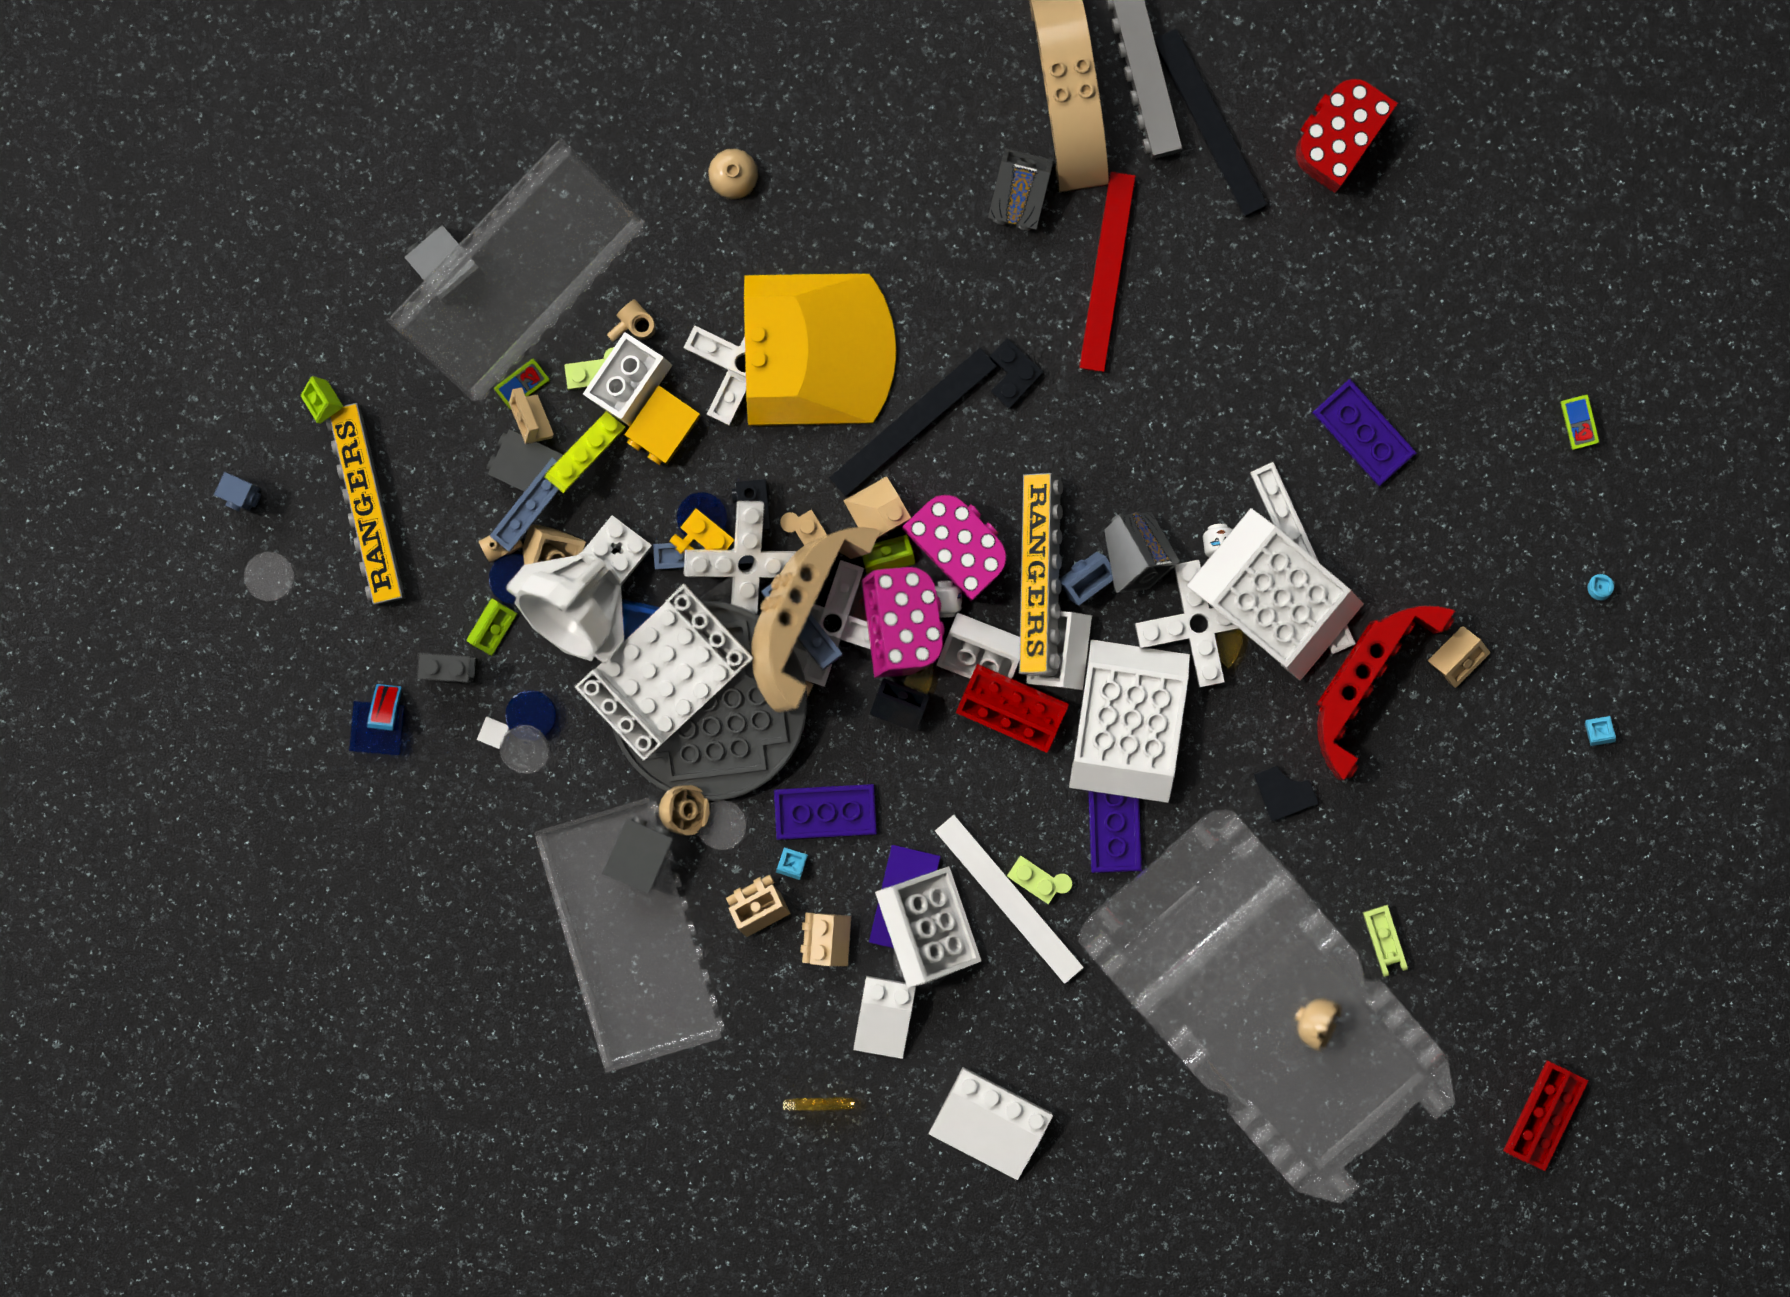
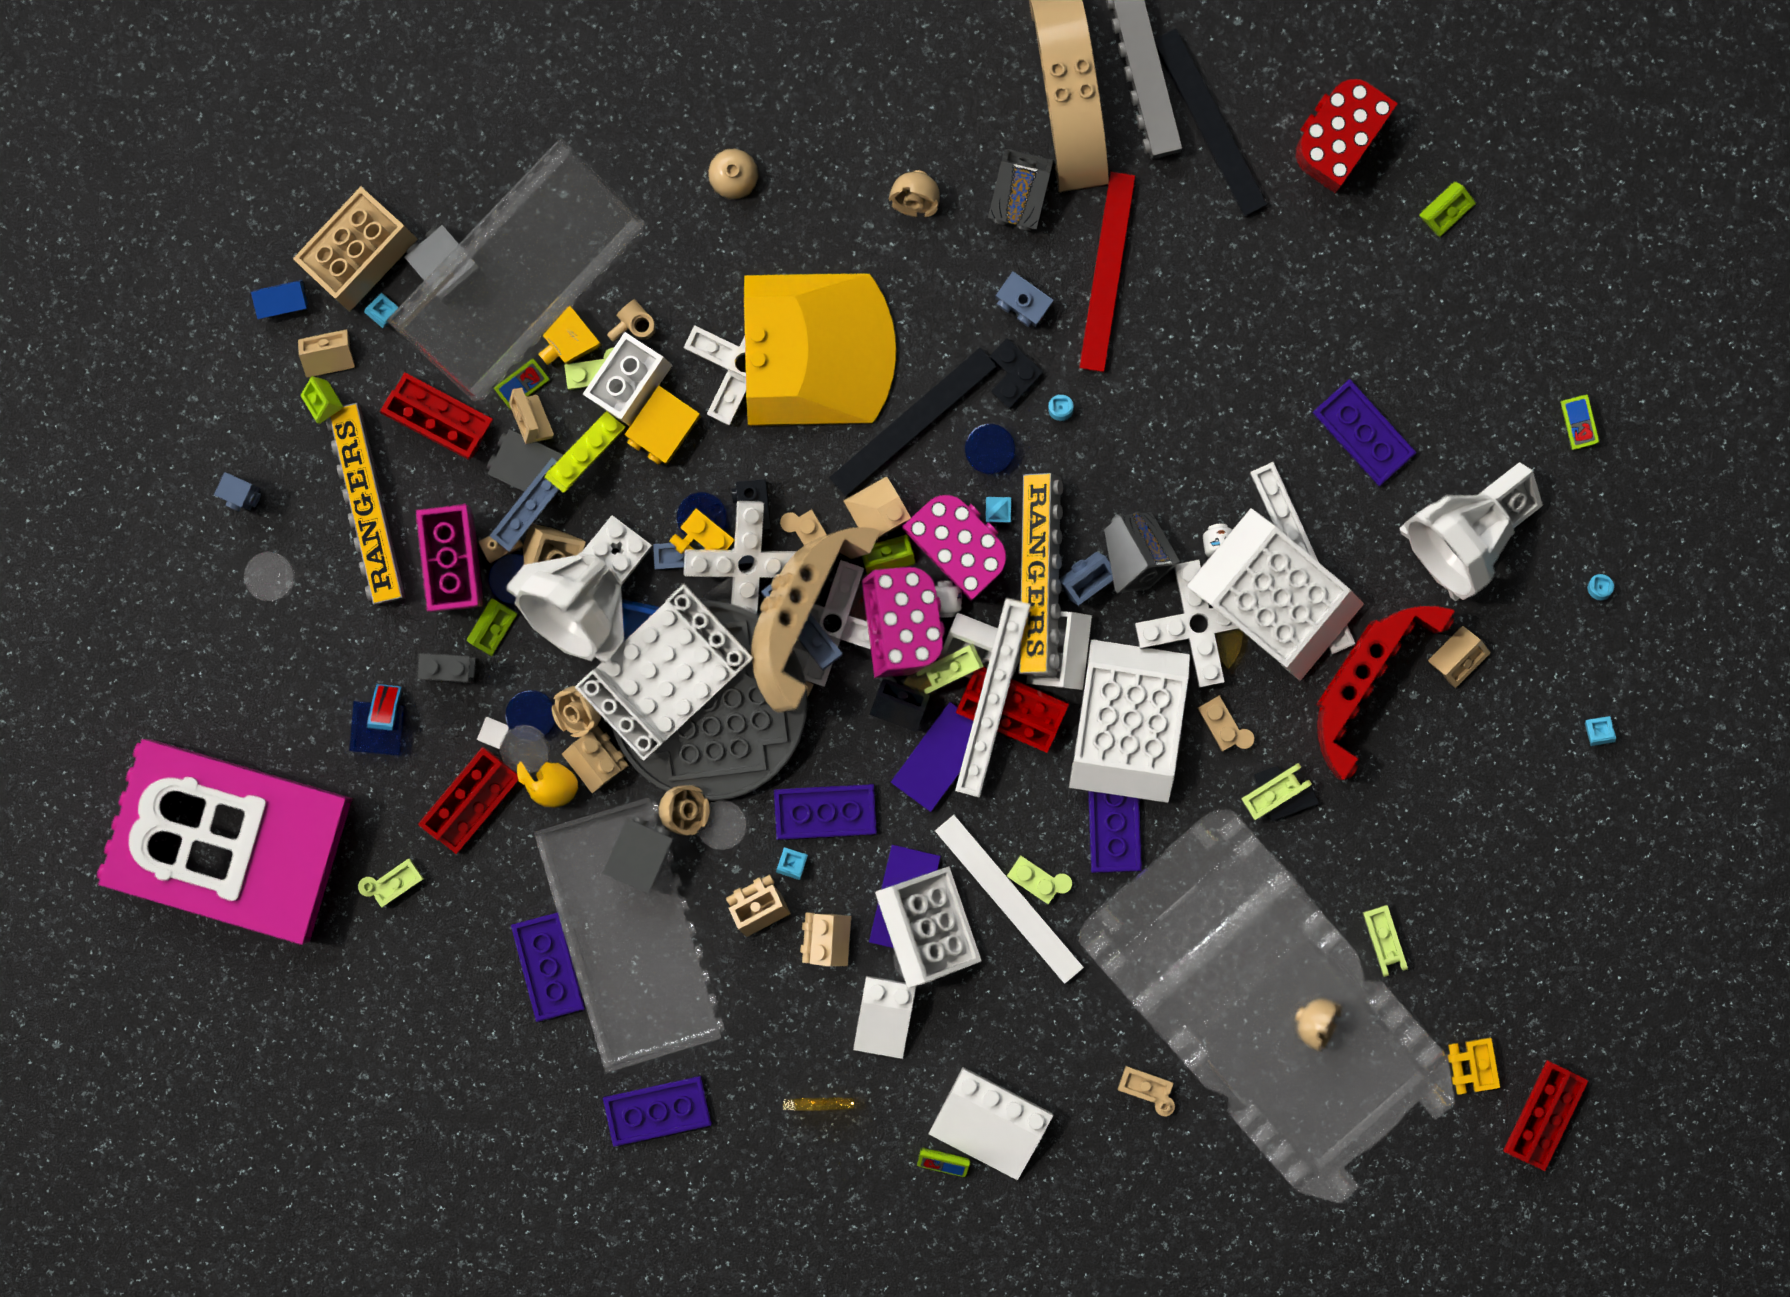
none -> dark pink panel [97,739,352,944]
none -> blue hinge [251,280,308,319]
none -> tan slope [293,187,418,312]
none -> tan panel [298,329,355,377]
none -> yellowish green hinge [358,858,424,908]
none -> medium azure tile [364,293,400,328]
none -> red brick [380,372,493,460]
none -> dark pink brick [416,505,483,612]
none -> red brick [418,747,518,854]
none -> dark purple tile [511,912,585,1022]
none -> yellow helmet [517,761,578,808]
none -> yellow torso [539,306,601,365]
none -> tan cylinder [552,686,602,737]
none -> tan brick [562,726,629,793]
none -> dark purple tile [603,1076,712,1147]
none -> tan cylinder [889,170,940,217]
none -> dark purple tile [891,702,974,812]
none -> yellowish green hinge [916,644,984,694]
none -> slope [917,1147,970,1177]
none -> white tile [955,598,1031,797]
none -> clear blue tile [965,424,1015,474]
none -> medium azure tile [986,497,1011,523]
none -> sand blue brick [995,272,1054,327]
none -> medium azure tile [1048,395,1073,421]
none -> tan hinge [1117,1066,1175,1116]
none -> tan hinge [1197,695,1254,751]
none -> yellowish green hinge [1241,763,1312,820]
none -> white plate [1400,462,1543,601]
none -> lime slope [1420,182,1476,237]
none -> yellow plate [1448,1037,1500,1094]

